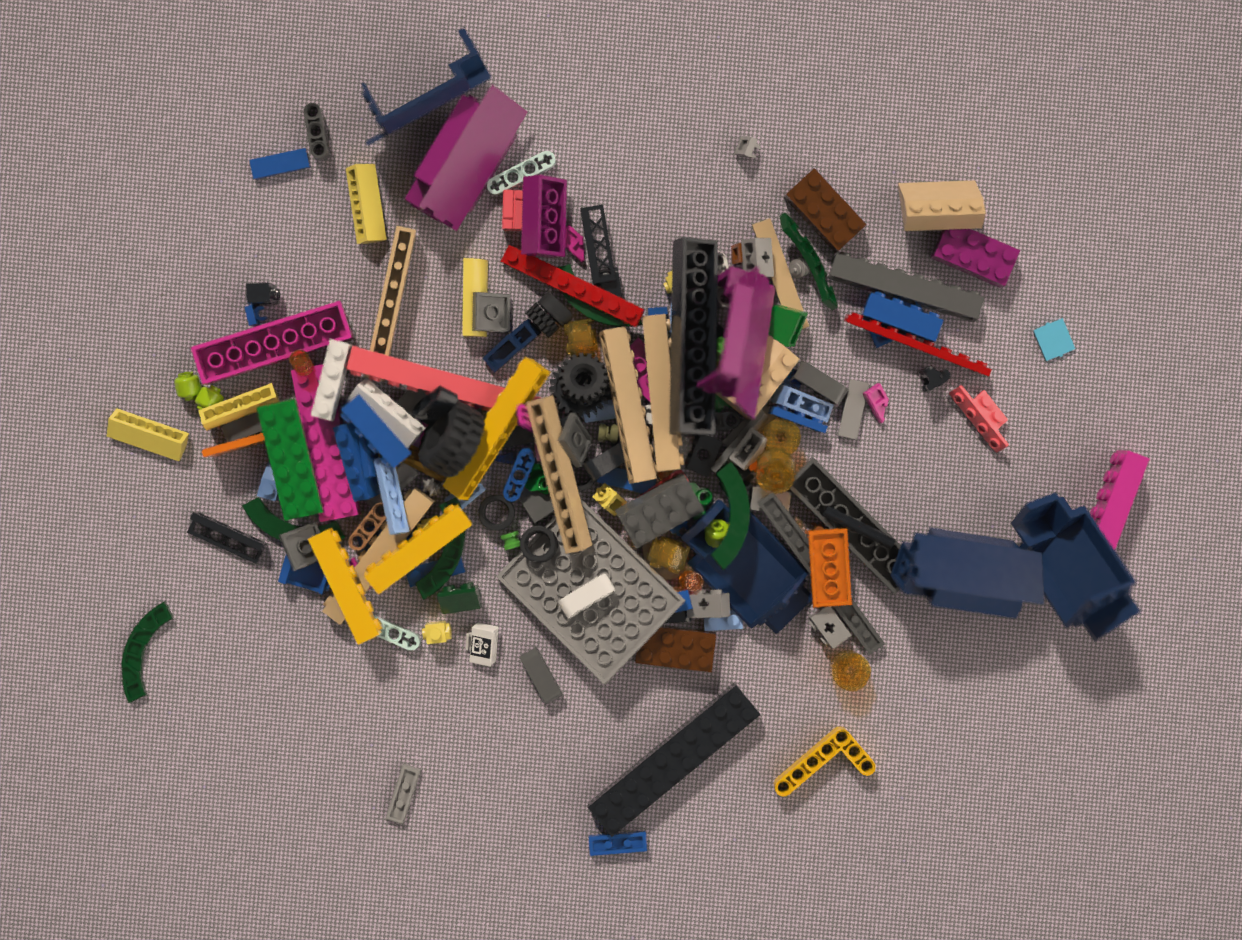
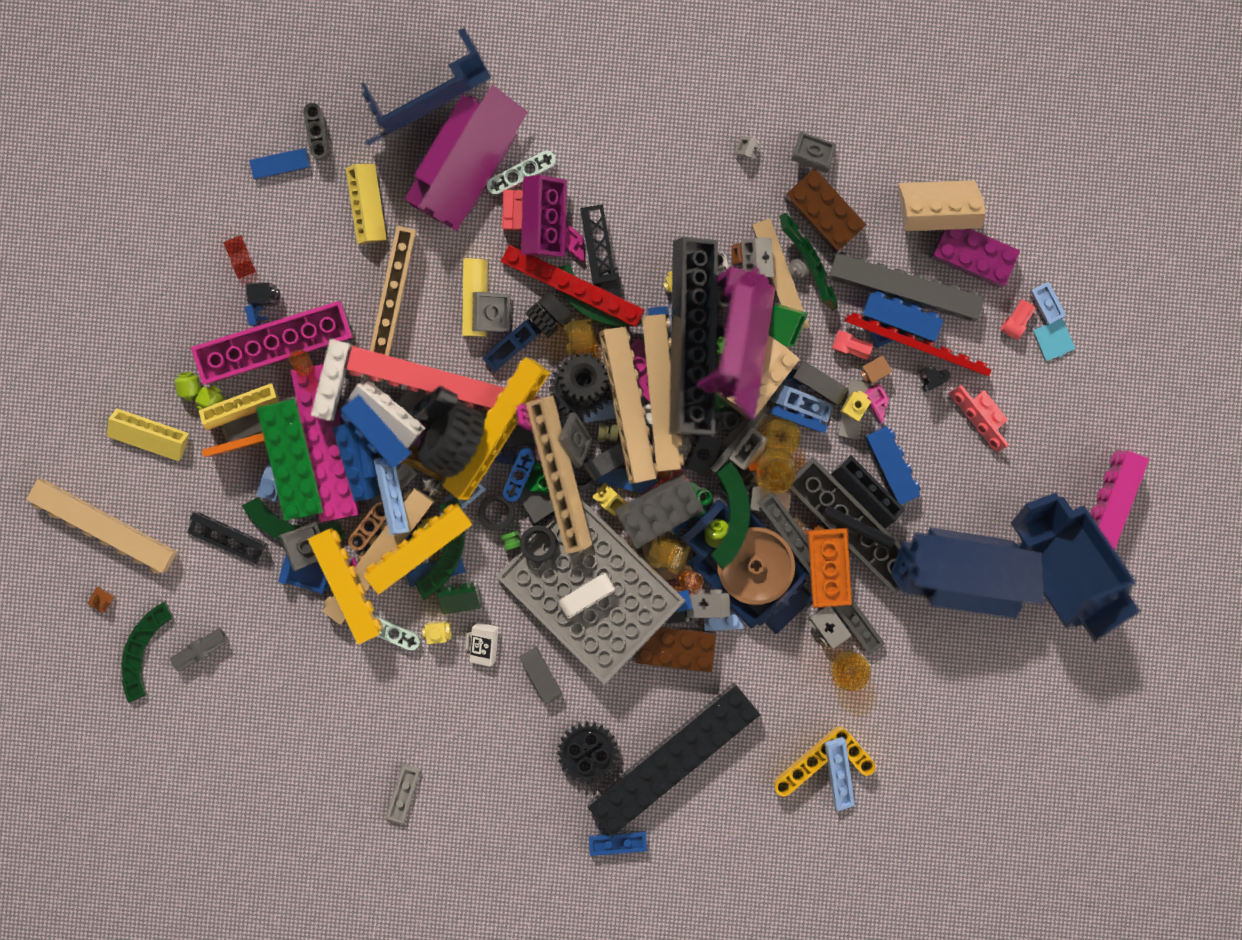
none -> tan brick [26,479,178,574]
none -> dark orange tile [87,587,115,613]
none -> dark grey piece [170,628,229,672]
none -> clear red slope [223,234,256,279]
none -> black gear [557,720,619,784]
none -> medium nougat dish [717,527,795,605]
none -> dark grey tile [791,131,837,173]
none -> light blue plate [825,737,855,811]
none -> coral piece [831,330,873,360]
none -> black brick [831,455,905,529]
none -> light yellow brick [840,390,871,422]
none -> medium nougat brick [860,355,892,384]
none -> blue brick [864,426,921,505]
none -> coral piece [1000,299,1035,341]
none -> light blue plate [1030,281,1066,325]

